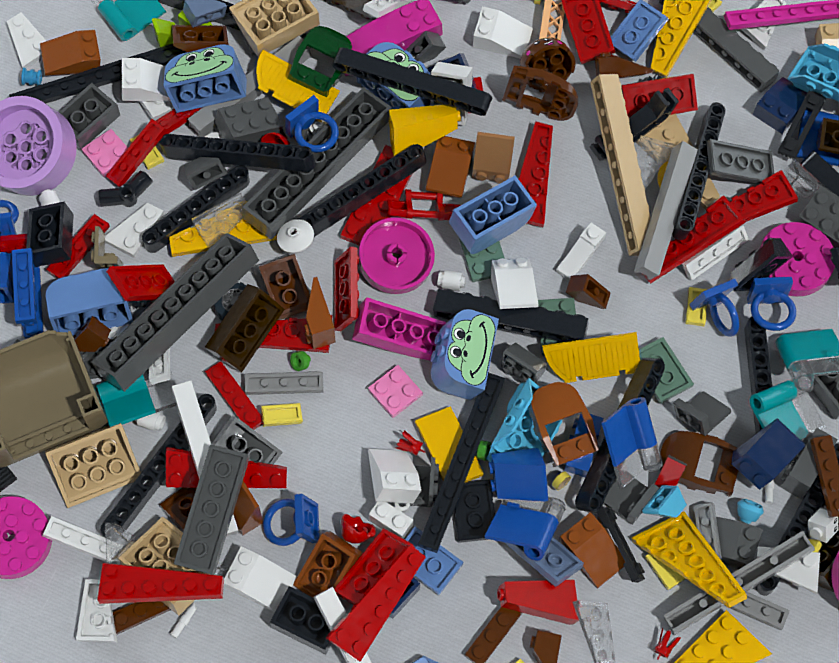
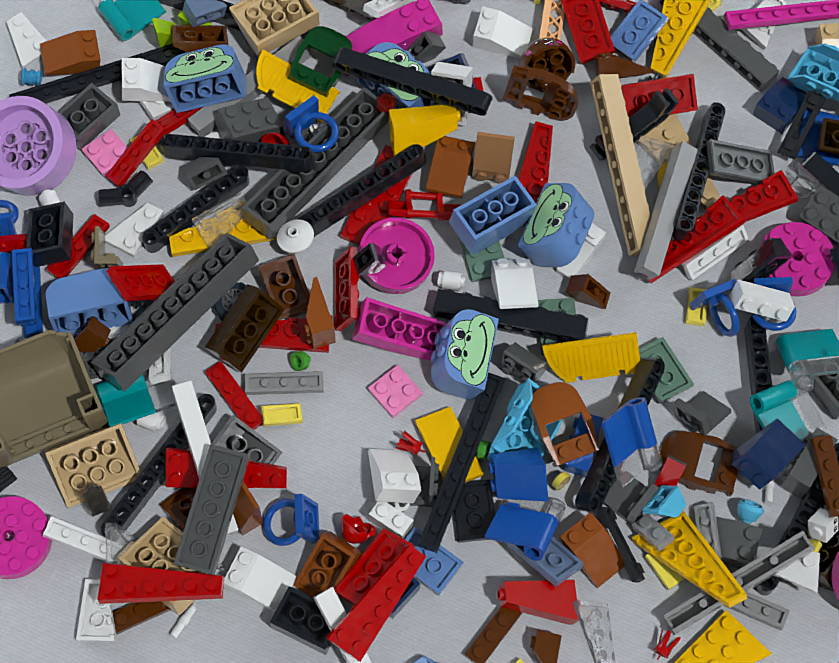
none -> clear smoke slope [82,484,112,517]
none -> slope [353,243,386,275]
none -> clear red tile [377,94,395,113]
none -> medium blue brick [518,183,594,267]
none -> light grey plate [632,514,674,552]
none -> white brick [730,280,795,321]

